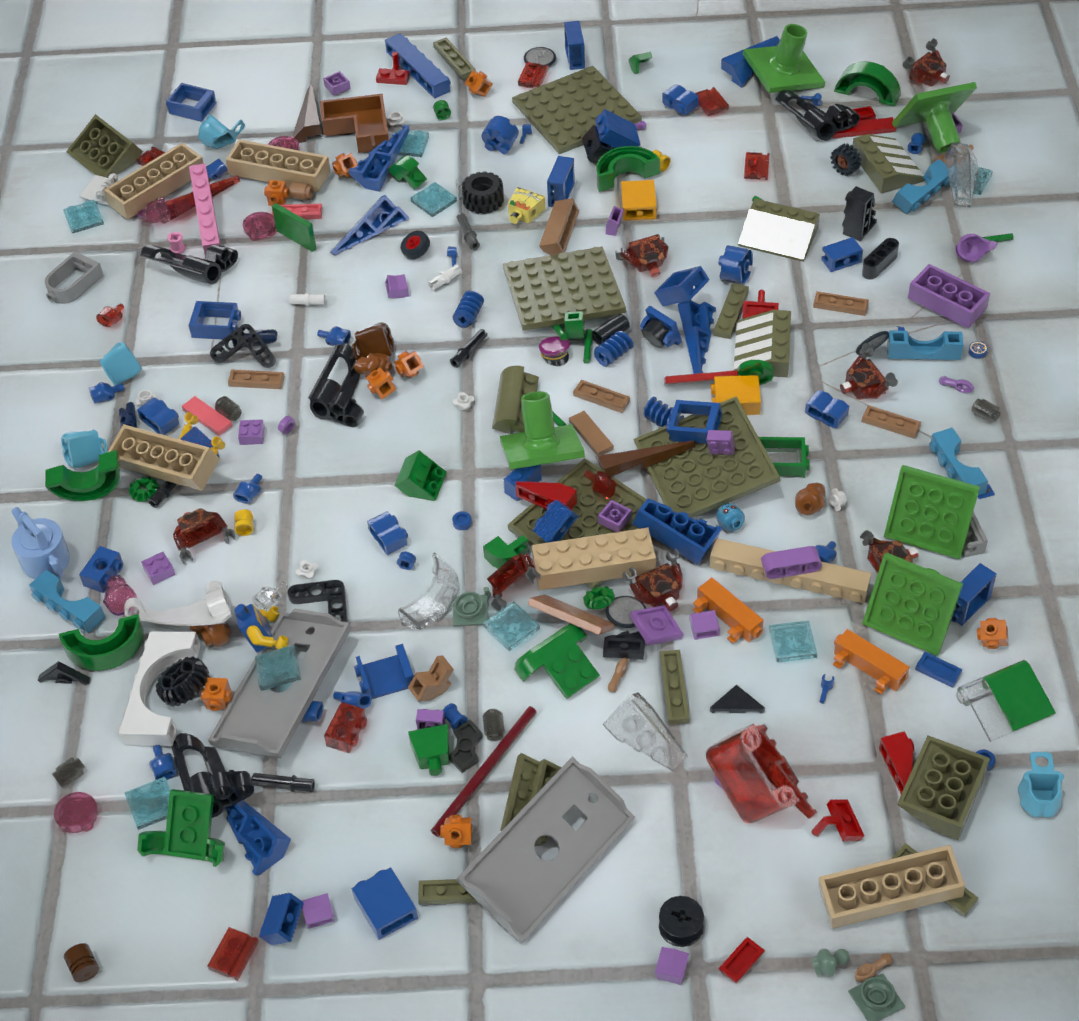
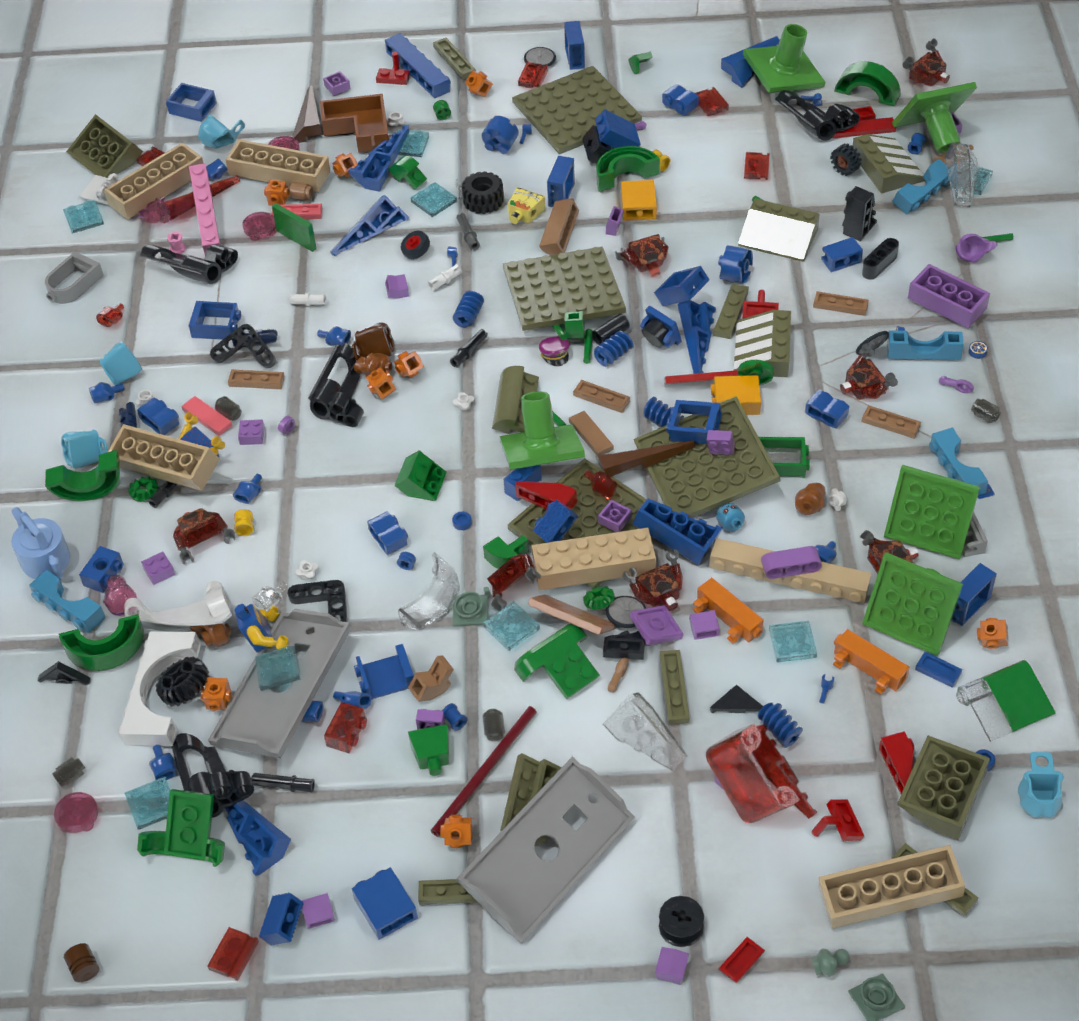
pearl dark grey tile [449,719,483,773] -> none
medium nougat piece [854,953,893,982] -> none
none -> blue piece [757,702,803,748]

